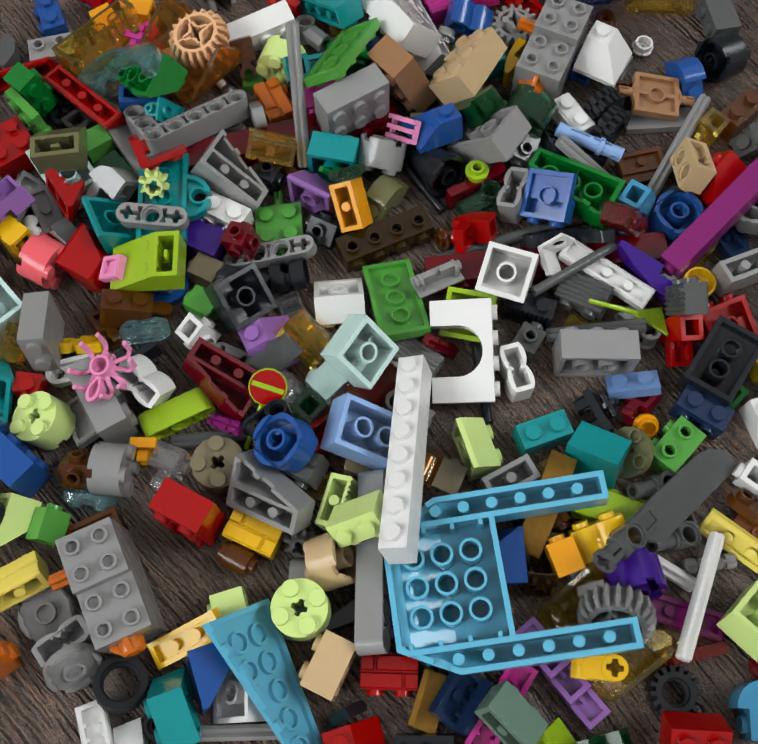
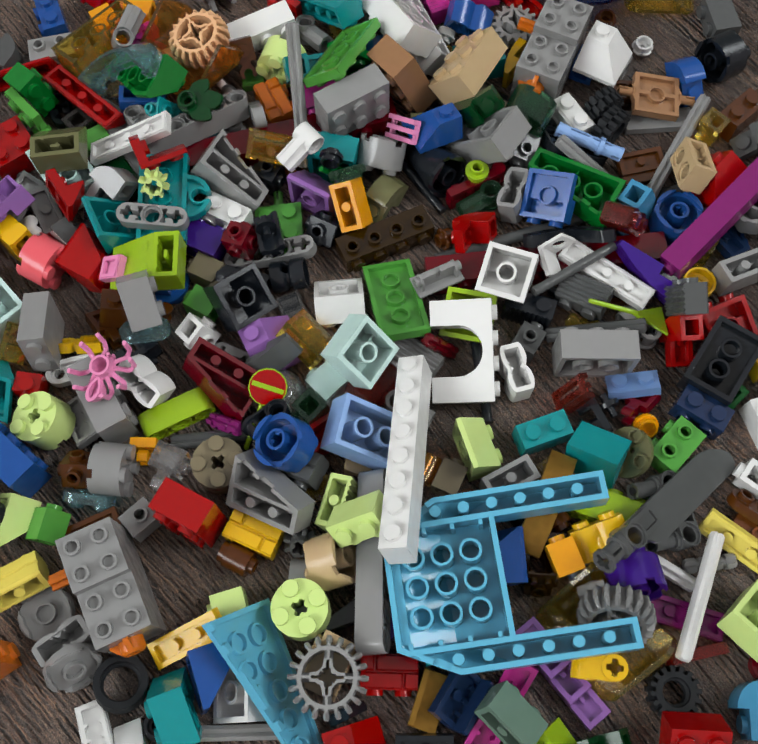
none -> white tile [90,111,171,167]
none -> light grey piece [111,4,146,53]
none -> light grey brick [116,269,166,333]
none -> light grey brick [118,496,162,543]
none -> dark green plate [177,79,224,122]
none -> black hips [253,211,286,258]
none -> white piece [276,122,324,172]
none -> light grey gear [287,635,369,721]
none -> black plate [319,147,344,169]
none -> clear red tile [551,373,595,416]

